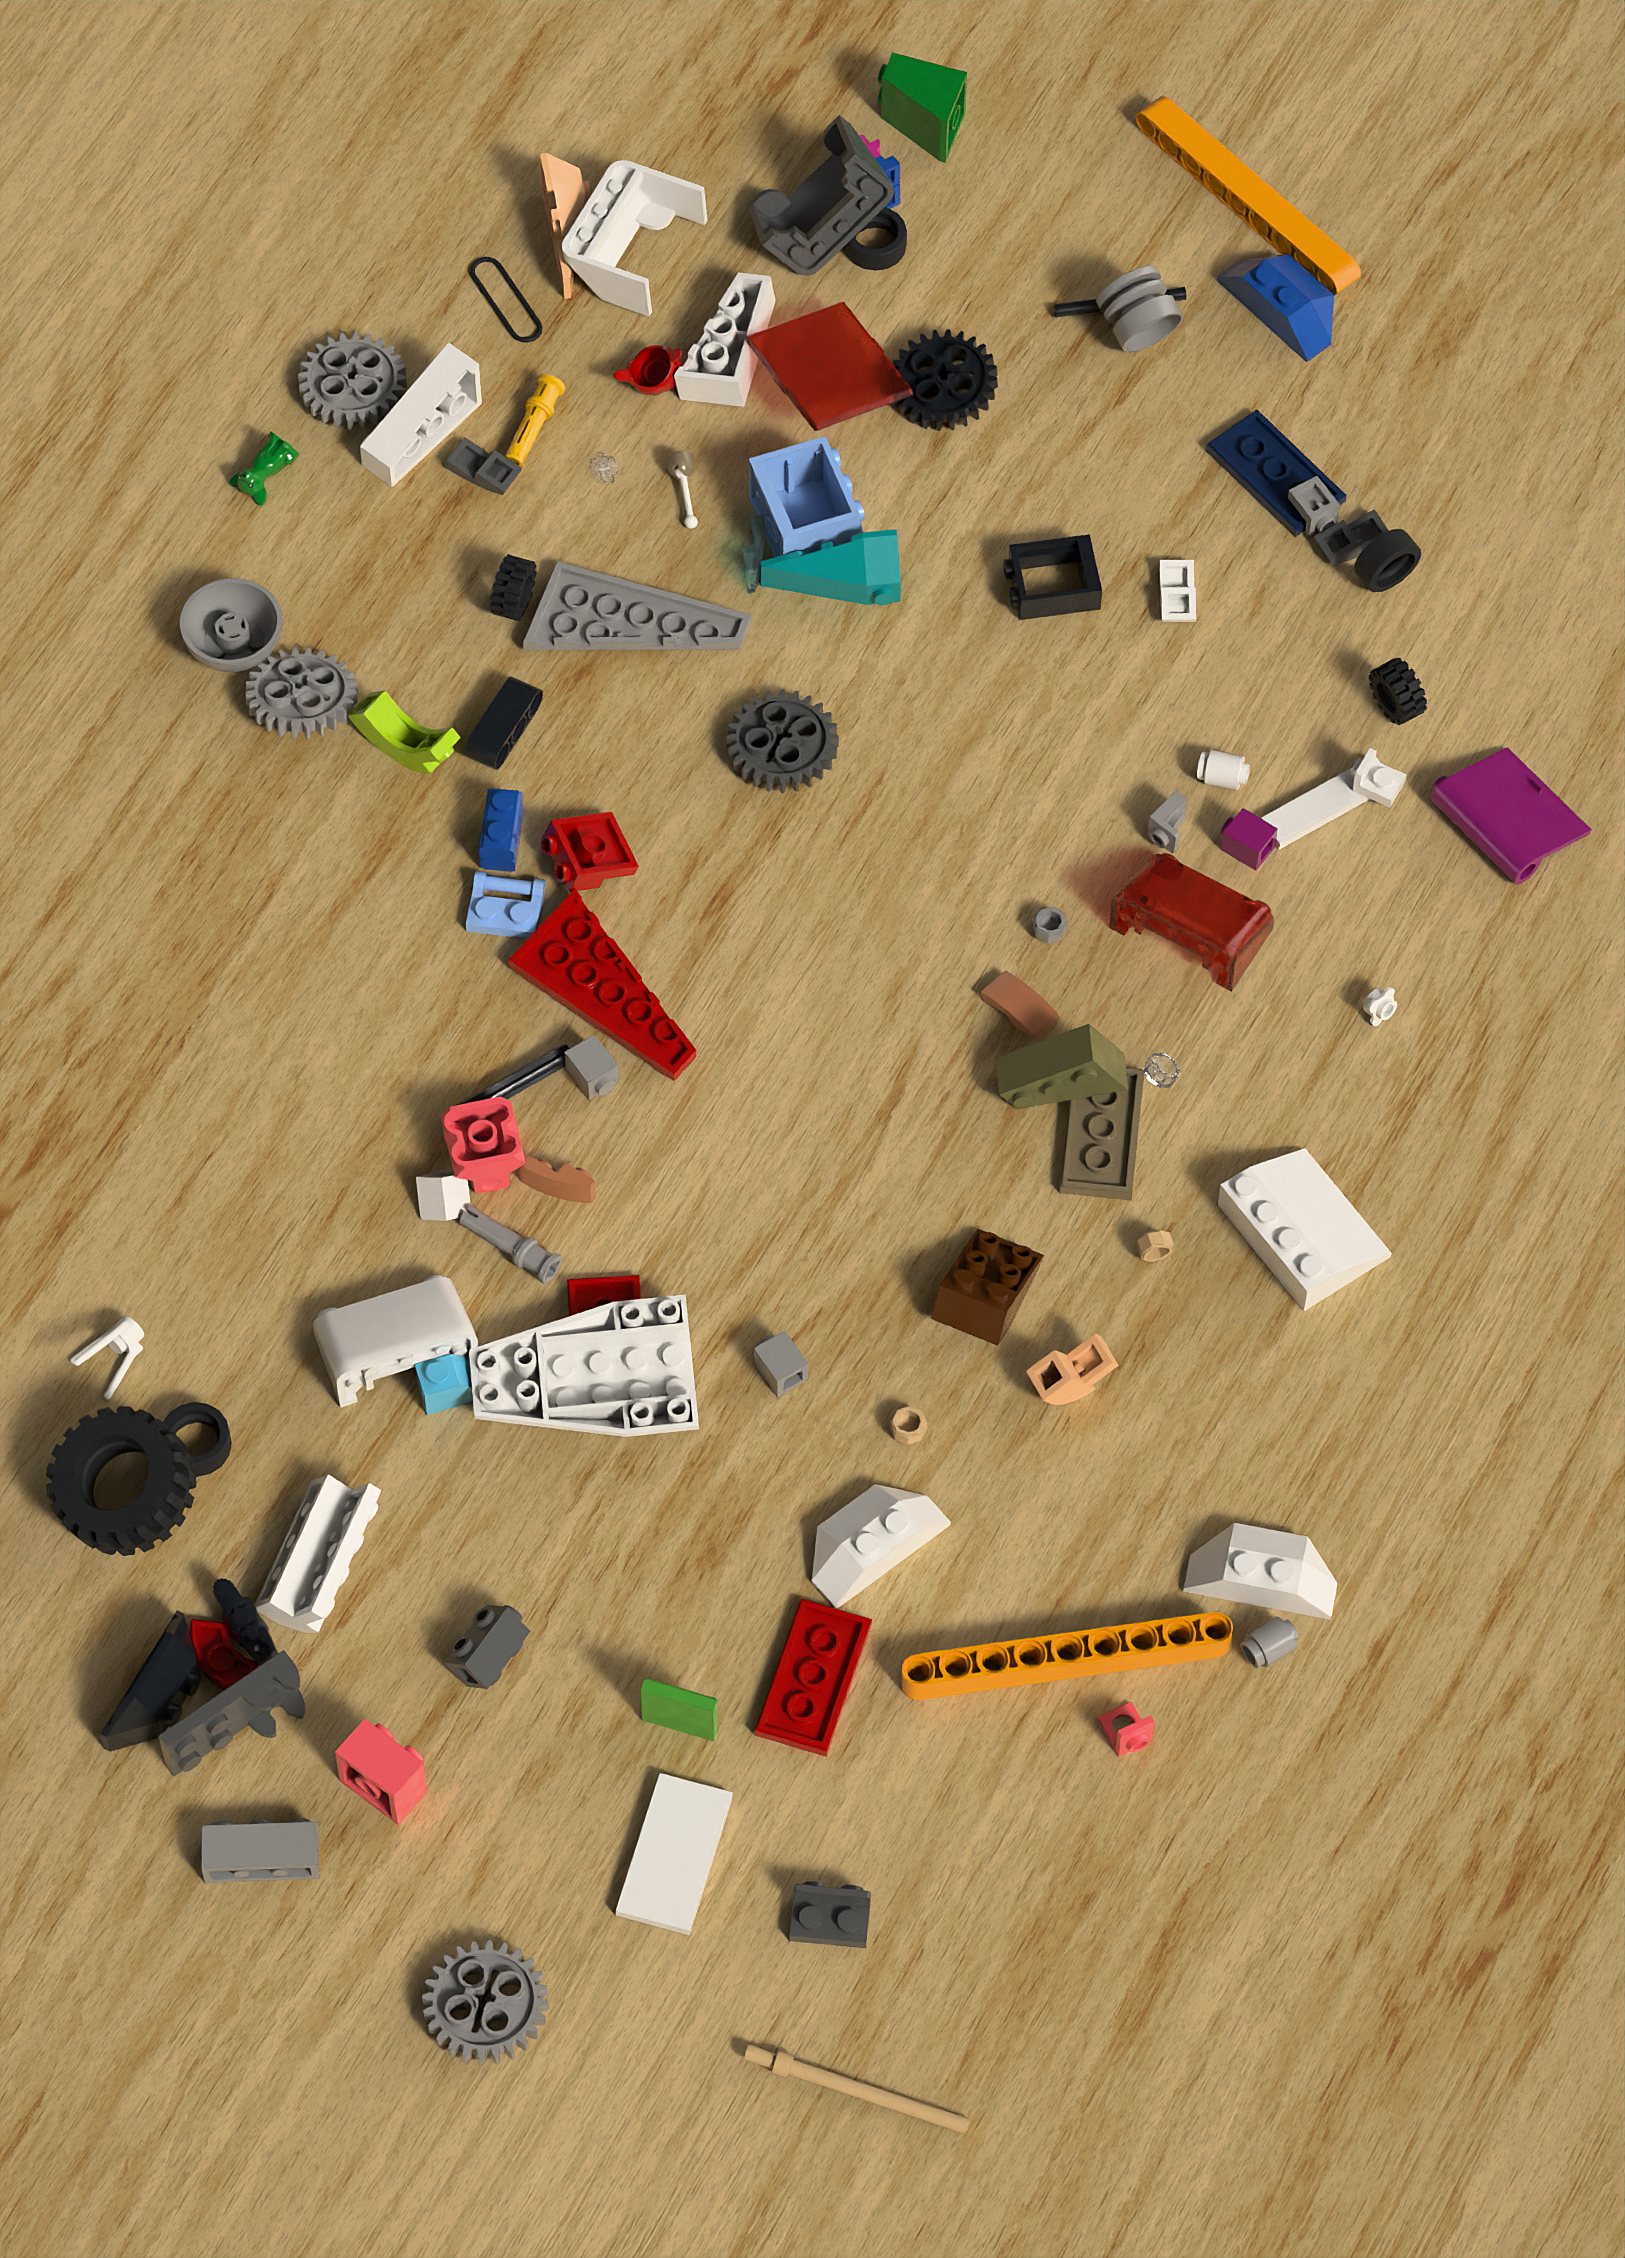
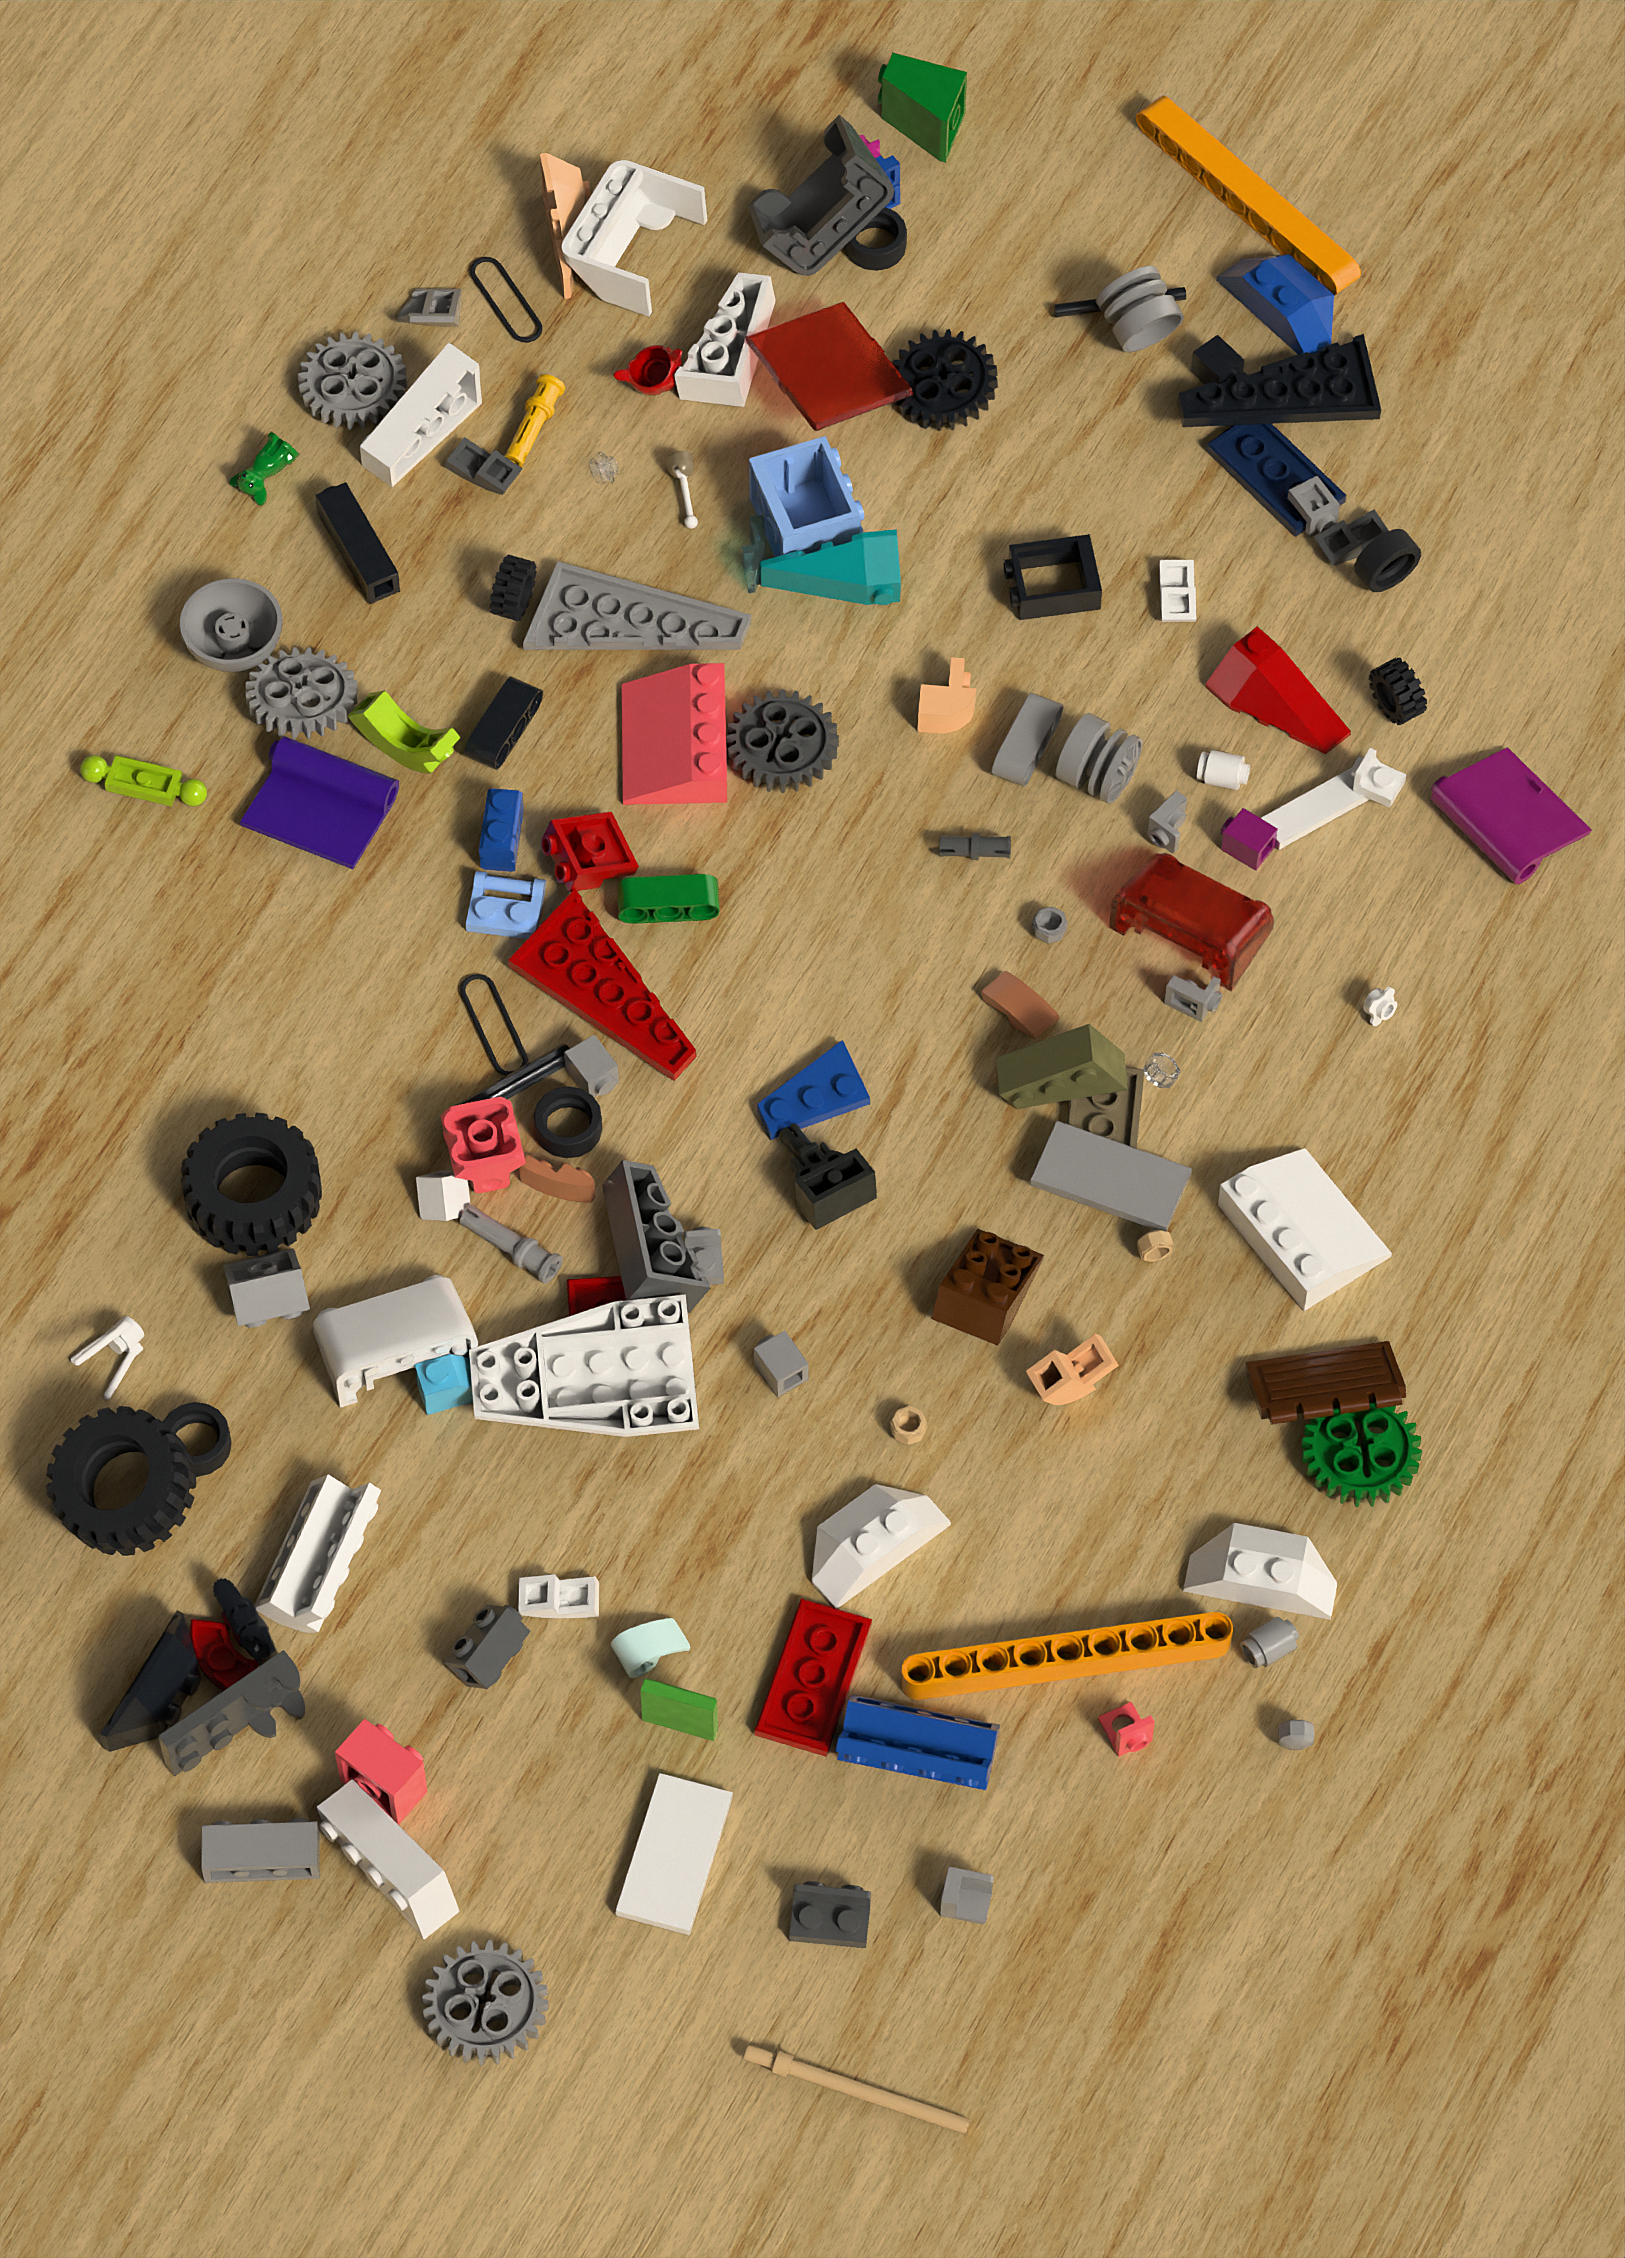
none -> lime plate [80,755,207,807]
none -> black tyre [181,1112,322,1256]
none -> light grey slope [223,1248,310,1328]
none -> dark purple door [240,736,399,869]
none -> black brick [315,482,400,604]
none -> white wedge [317,1779,460,1939]
none -> light grey slope [397,289,461,327]
none -> black piece [460,974,528,1076]
none -> white slope [518,1574,599,1618]
none -> black tyre [534,1086,603,1159]
none -> dark grey wedge [602,1160,710,1313]
none -> light aqua panel [611,1618,690,1678]
none -> green beam [616,874,720,924]
none -> coral slope [622,663,727,805]
none -> light grey bracket [684,1227,724,1285]
none -> blue wing [757,1040,870,1140]
none -> pearl dark grey brick [779,1123,877,1230]
none -> blue brick [836,1695,1000,1790]
none -> light nougat brick [918,657,976,734]
none -> dark grey pin [940,832,1011,860]
none -> light grey panel [940,1867,994,1924]
none -> light grey beam [992,693,1064,787]
none -> light grey tile [1031,1121,1192,1232]
none -> light grey wheel [1056,713,1143,804]
none -> light grey bracket [1164,975,1223,1022]
none -> black wing [1177,334,1382,427]
none -> black brick [1191,335,1244,385]
none -> red wedge [1205,626,1351,754]
none -> reddish brown hinge [1246,1341,1406,1425]
none -> light grey tile [1278,1720,1314,1750]
none -> green gear [1301,1403,1422,1507]

